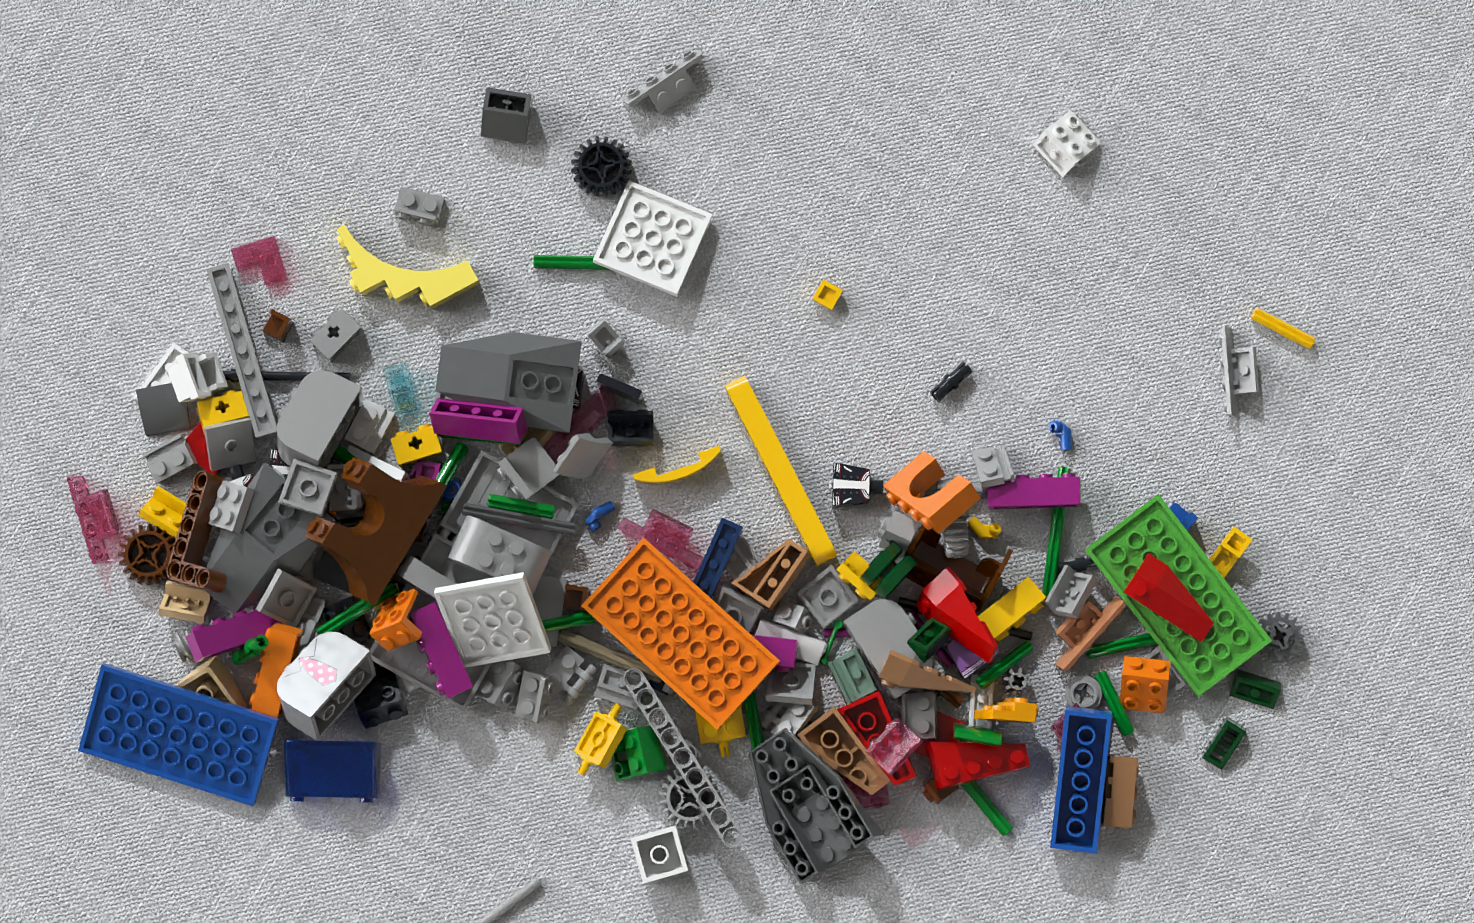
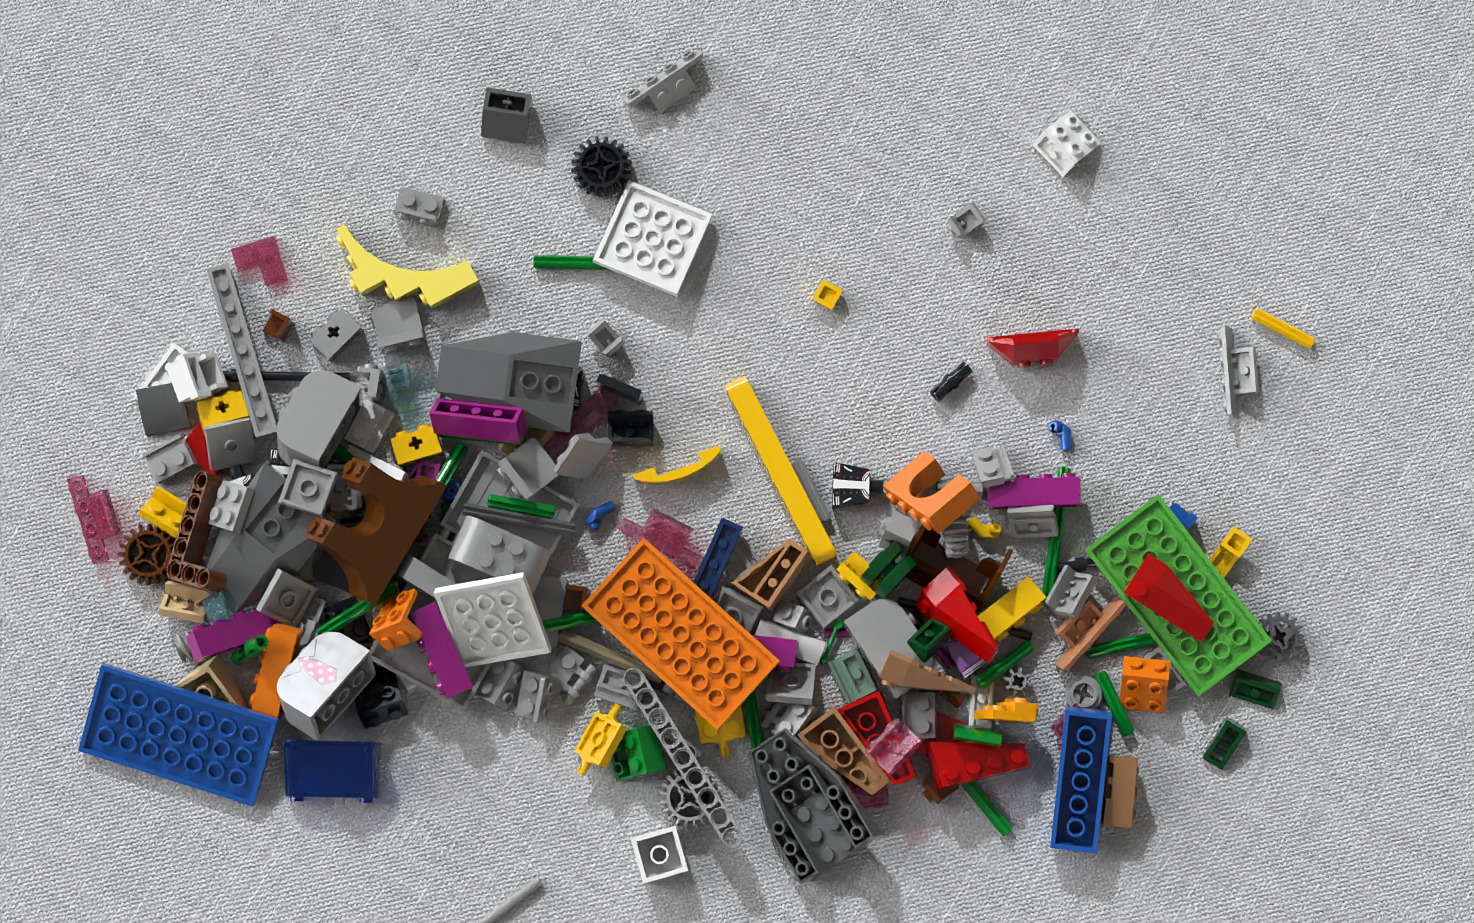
none -> clear light blue bracket [202,591,230,622]
none -> light grey bracket [357,364,388,403]
none -> light grey bracket [371,298,426,353]
none -> light grey axle [791,459,831,523]
none -> light grey bracket [946,202,987,237]
none -> red wedge [986,328,1079,368]
none -> light grey plate [1007,505,1059,538]

